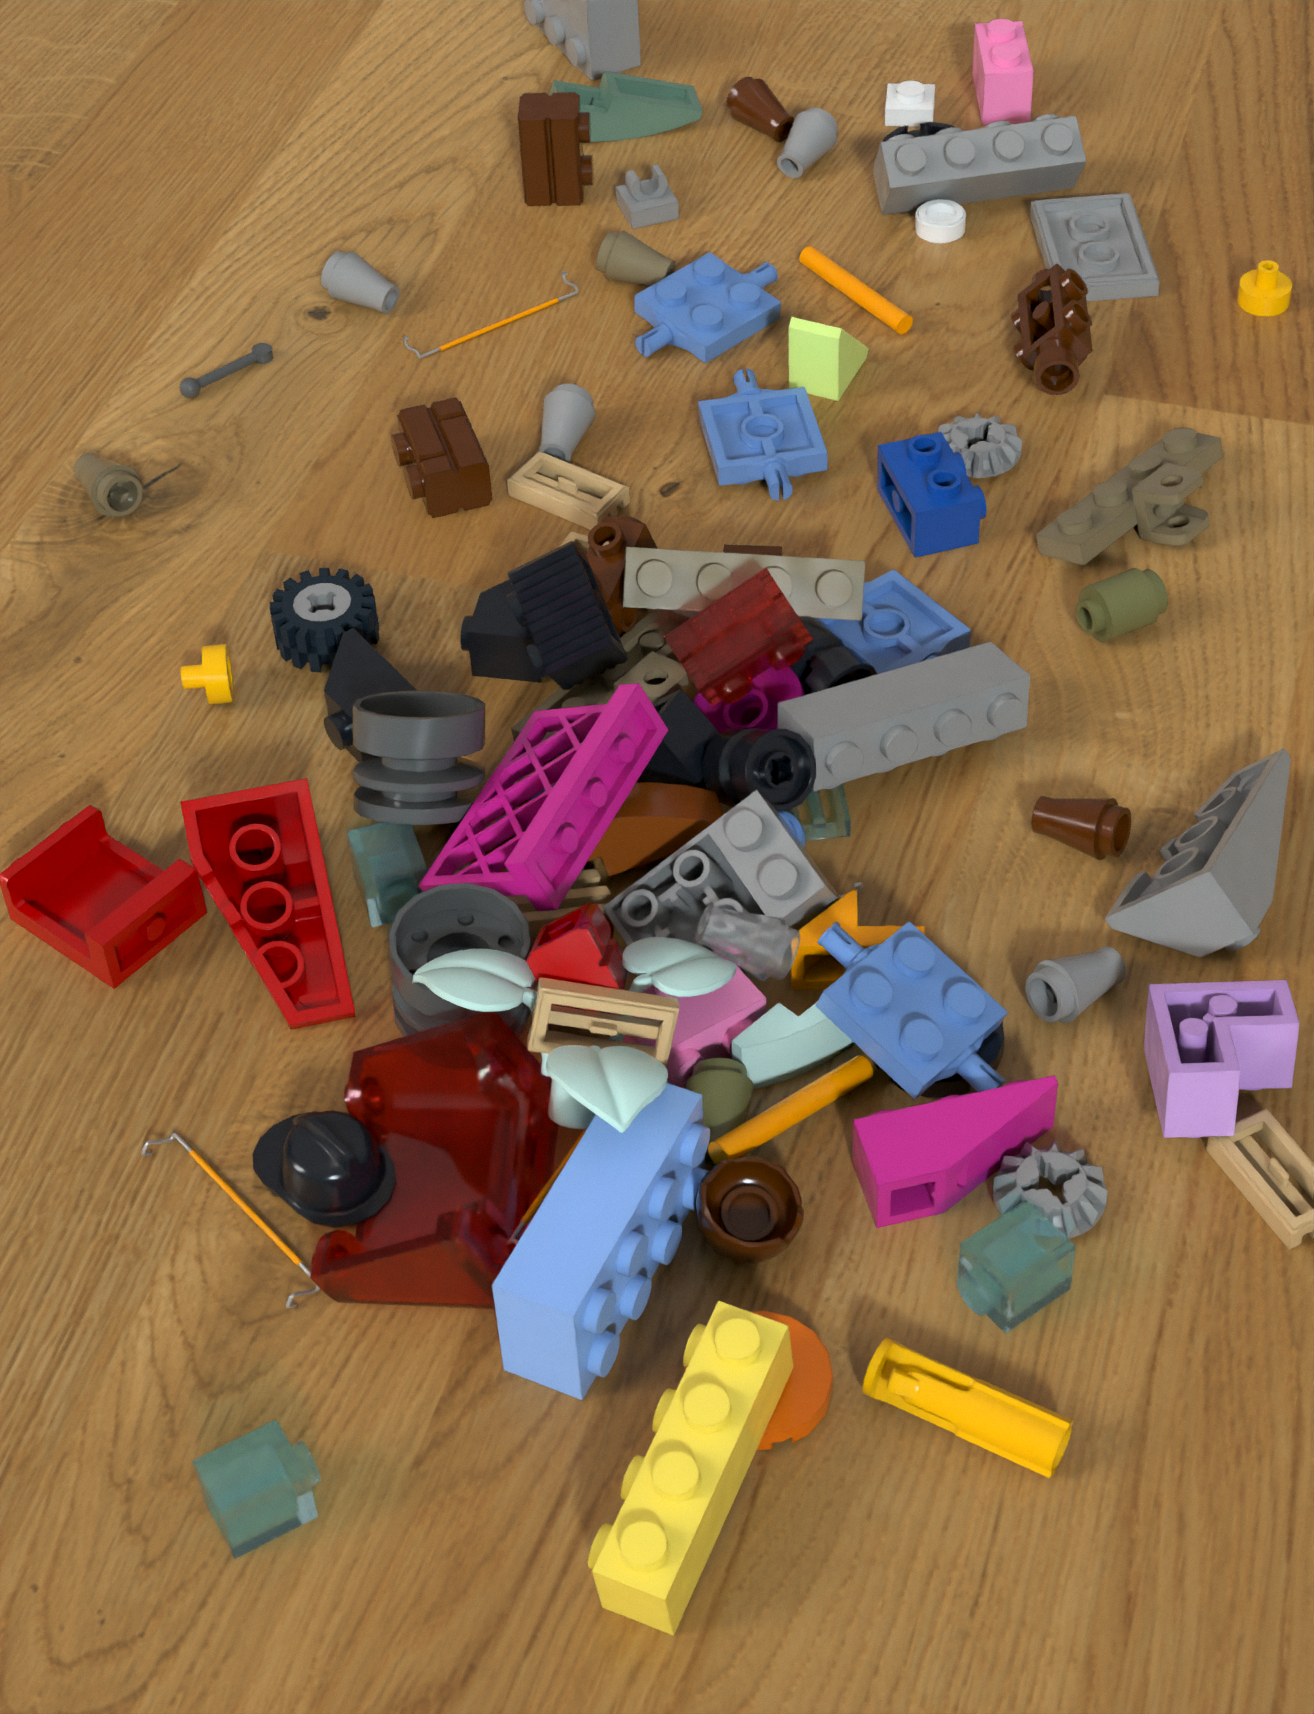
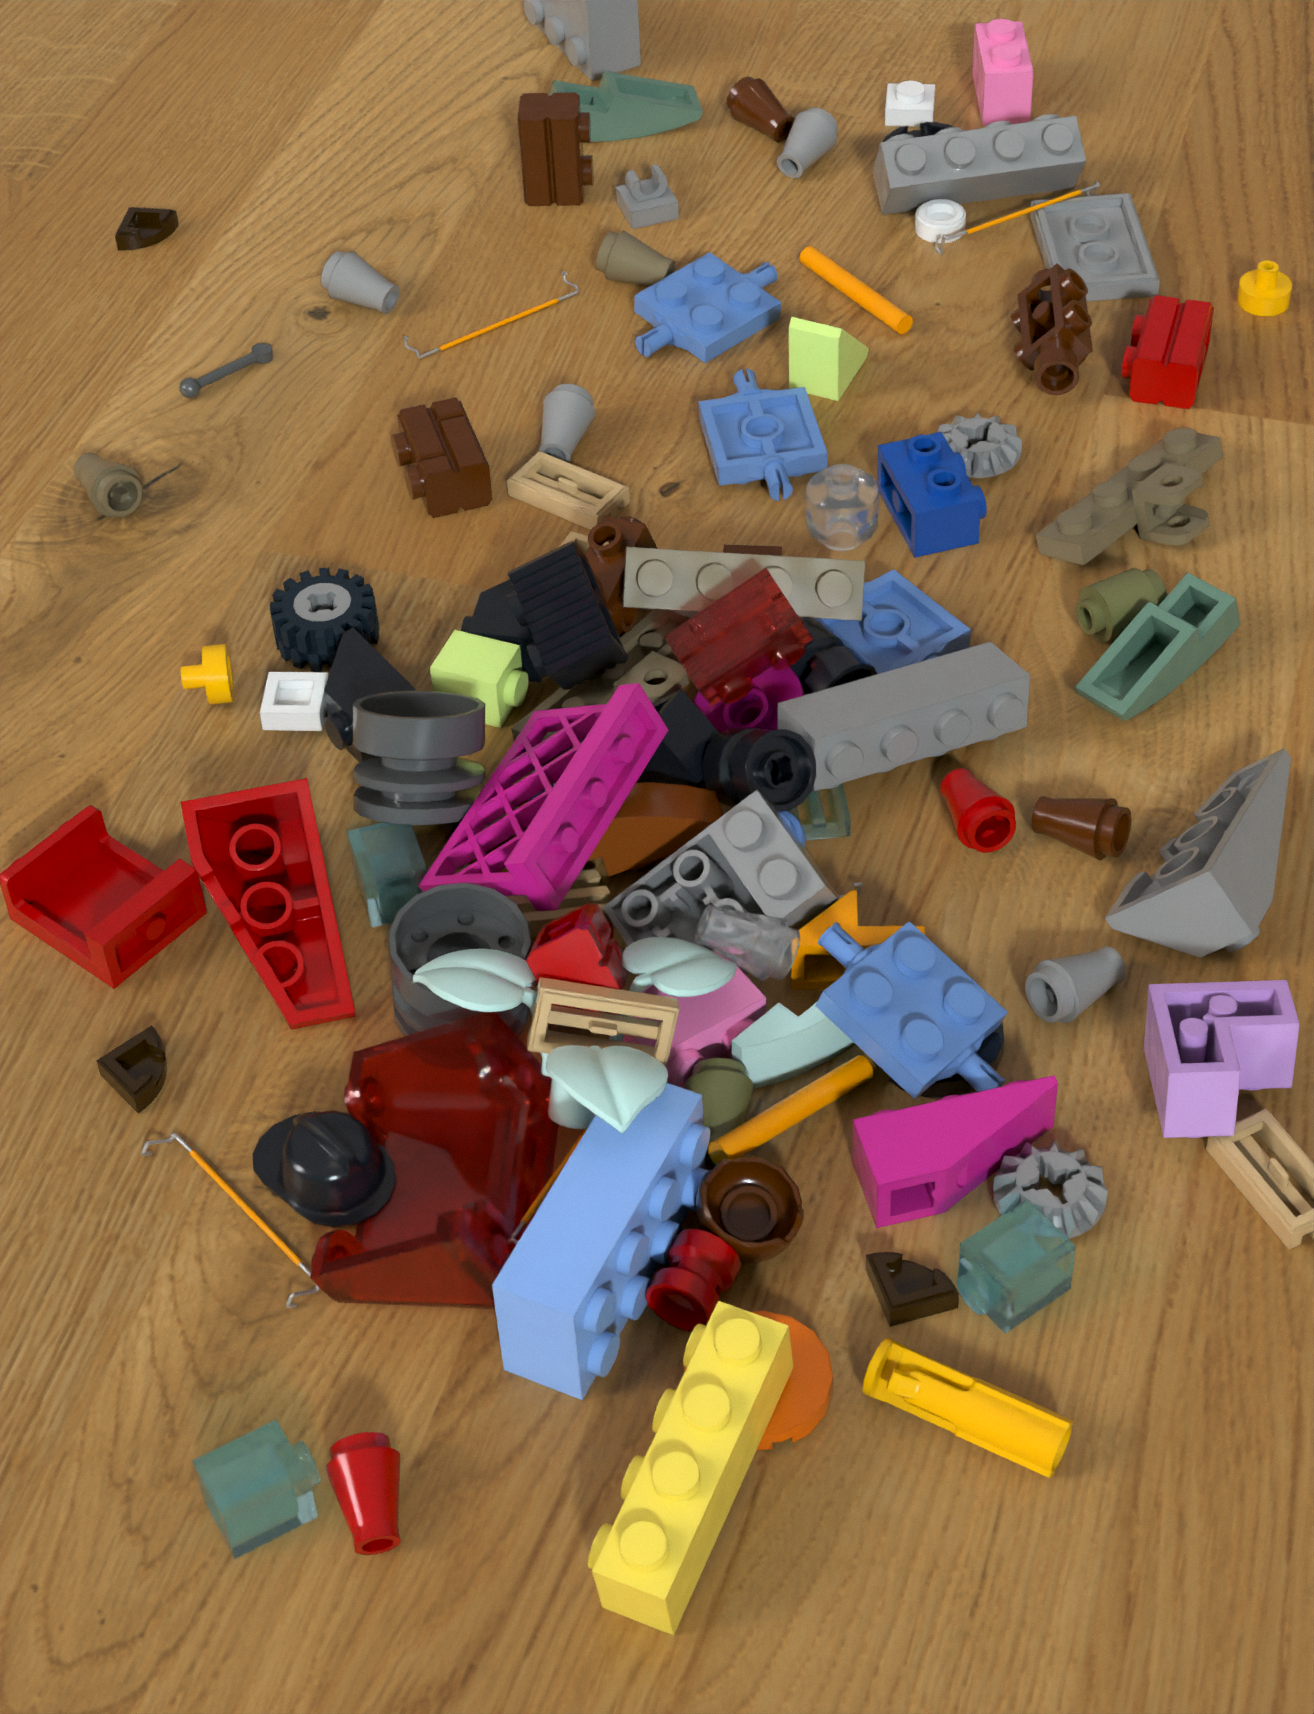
none -> dark brown tile [96,1025,167,1113]
none -> dark brown tile [115,207,179,251]
none -> white plate [259,672,328,731]
none -> red cone [325,1432,401,1555]
none -> yellowish green brick [430,630,529,728]
none -> red wheel [645,1229,741,1332]
none -> clear head [806,464,879,551]
none -> dark brown tile [865,1252,959,1327]
none -> light orange piece [935,181,1100,255]
none -> red cone [940,768,1016,853]
none -> sand green slope [1075,572,1240,721]
none -> red brick [1122,295,1214,409]

